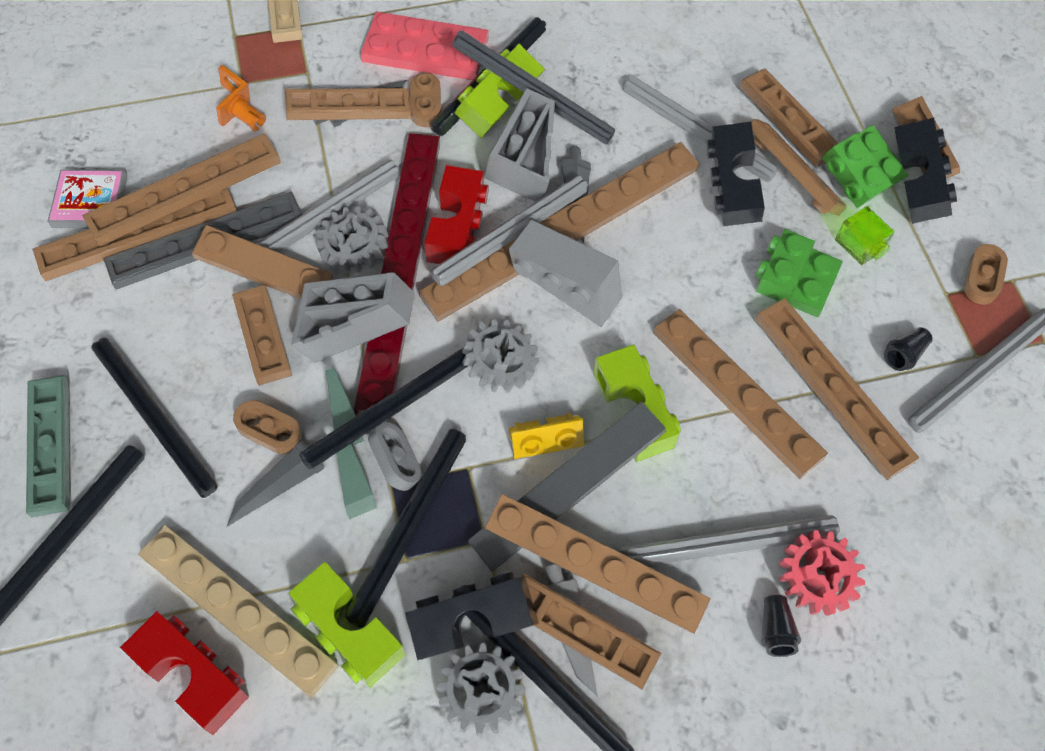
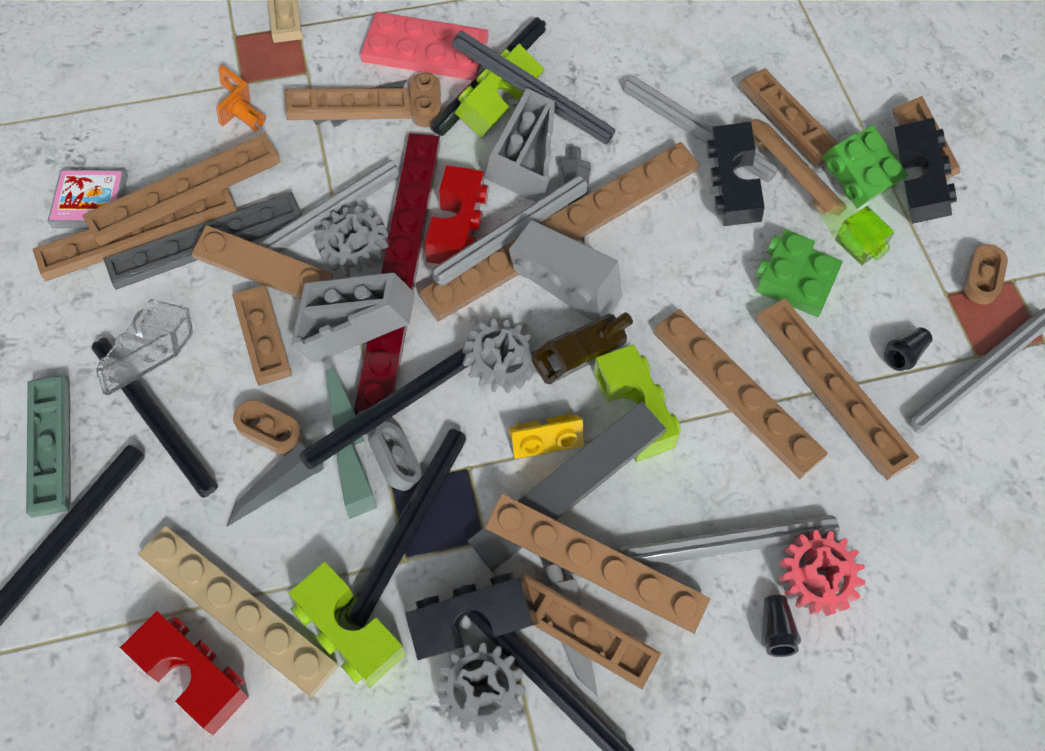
none -> clear slope [96,299,193,395]
none -> dark brown piece [532,312,633,385]

